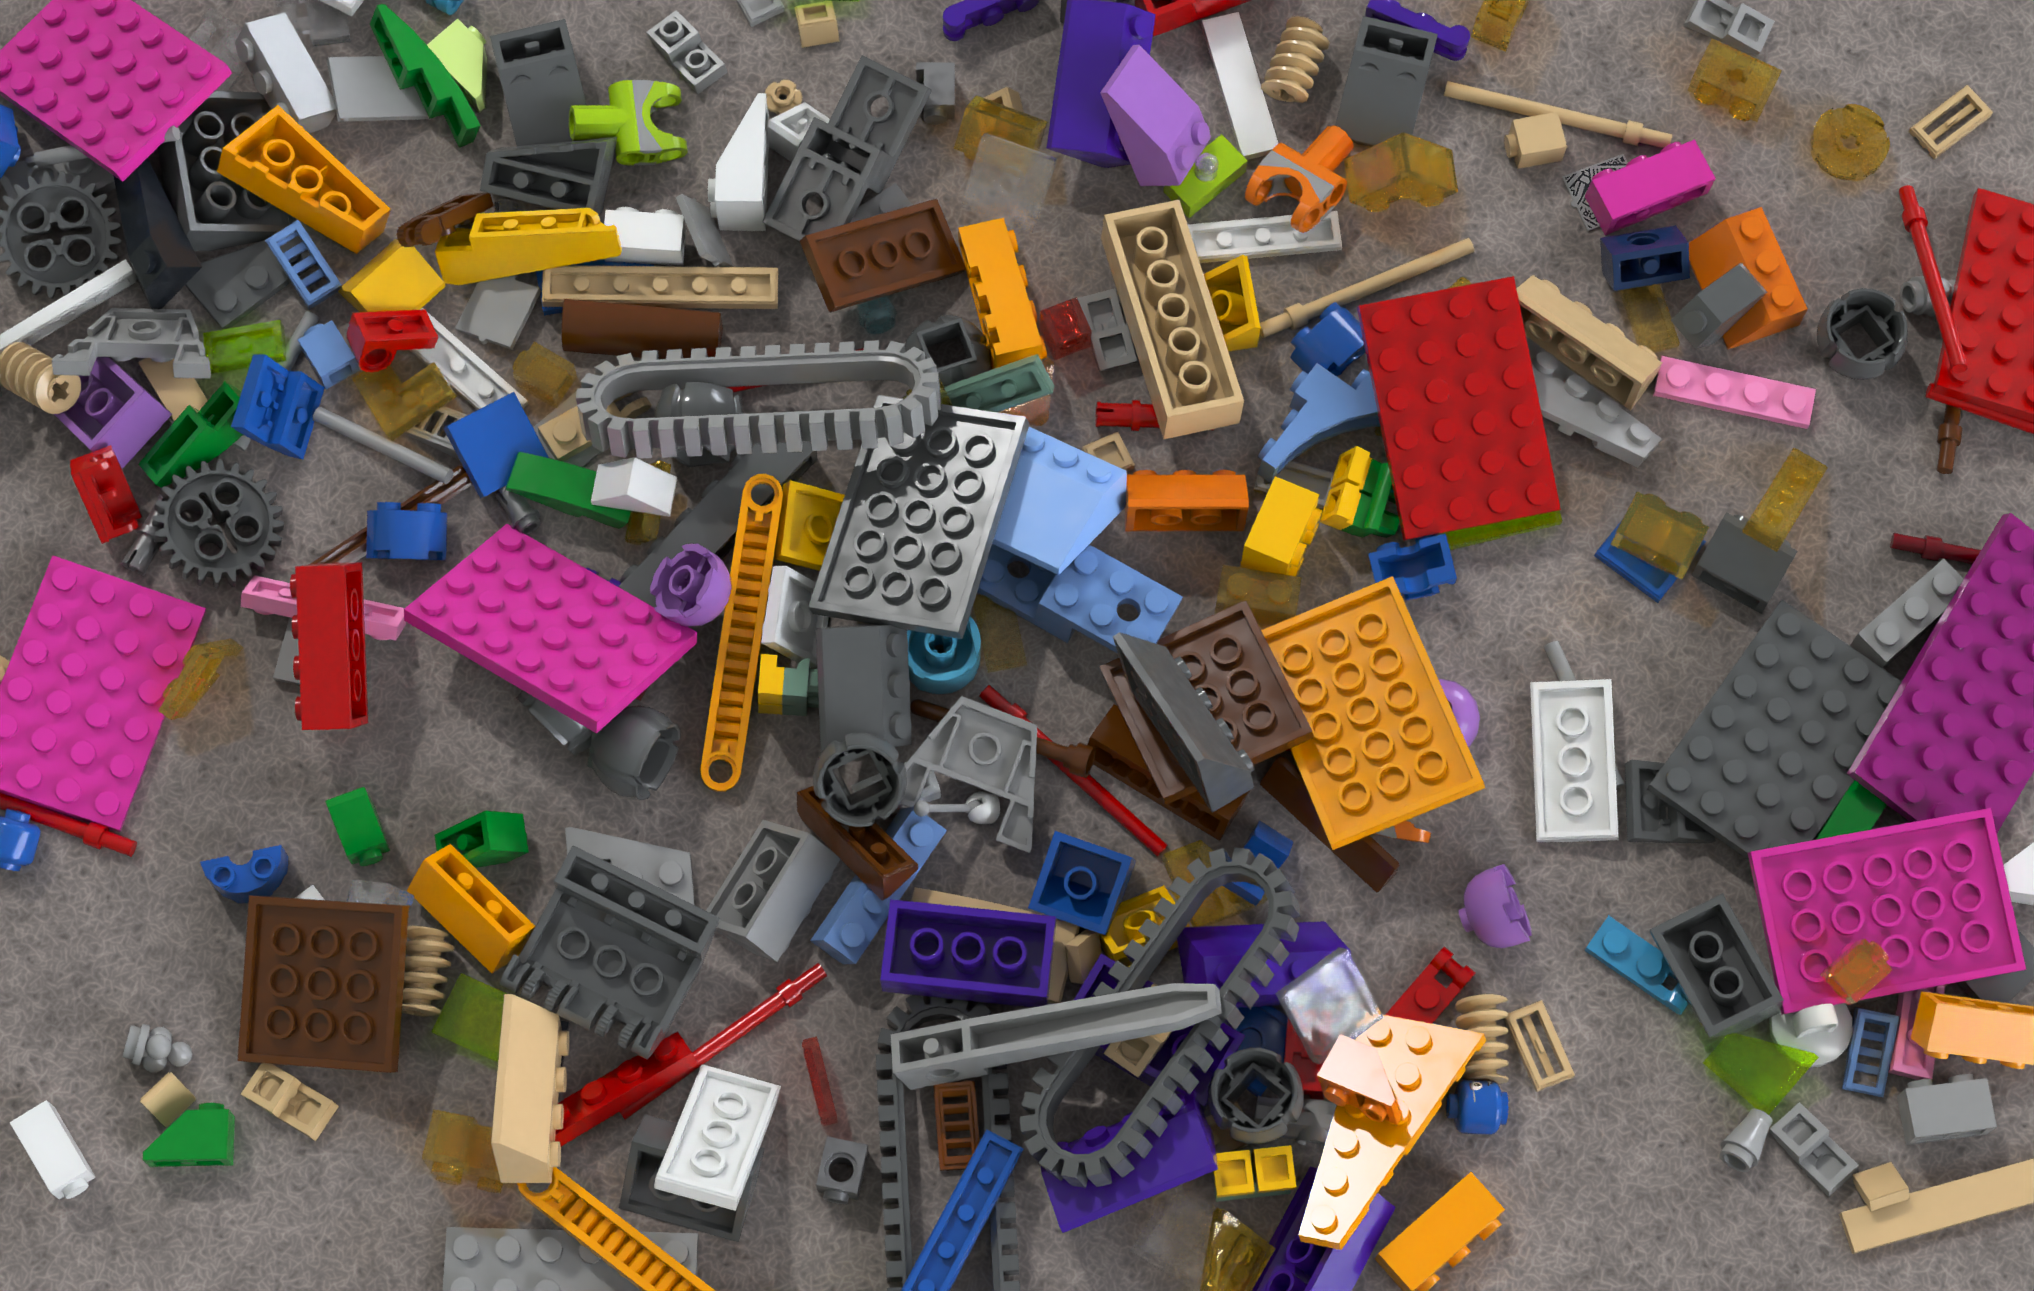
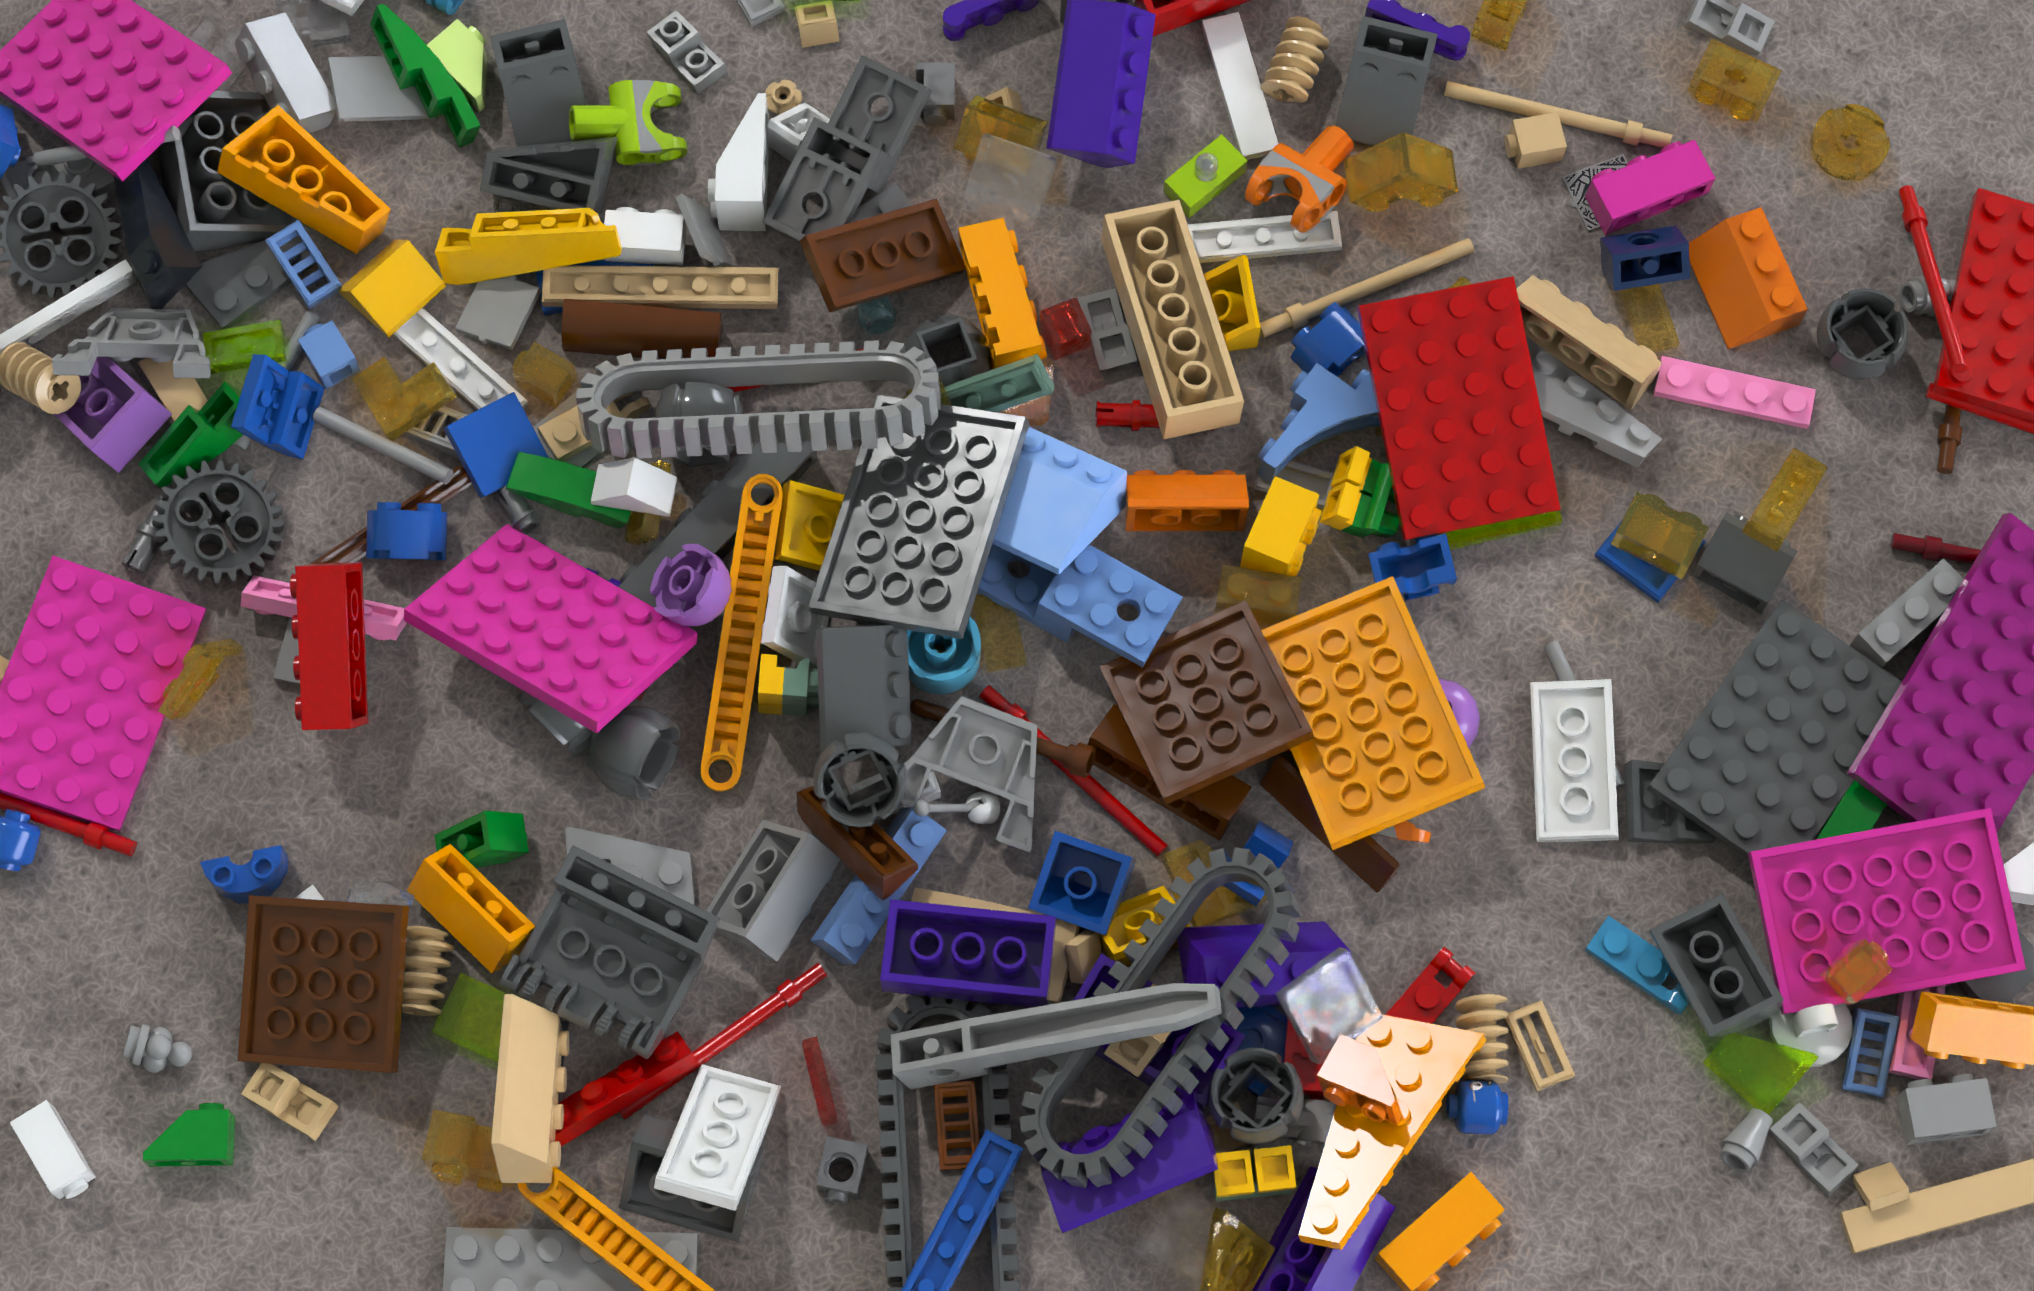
red hinge [70,445,142,544] -> none
tan slope [140,1072,196,1127] -> none
green slope [325,787,390,866] -> none
red plate [346,309,438,373] -> none
reddish brown hinge [396,192,494,248] -> none
tan tile [1082,432,1135,471] -> none
medium lavender slope [1100,45,1211,186] -> none
dark grey slope [1113,632,1255,813] -> none
medium lavender cylinder [1459,864,1532,948] -> none
dark grey slope [1671,263,1767,349] -> none
tan tile [1909,85,1993,159] -> none

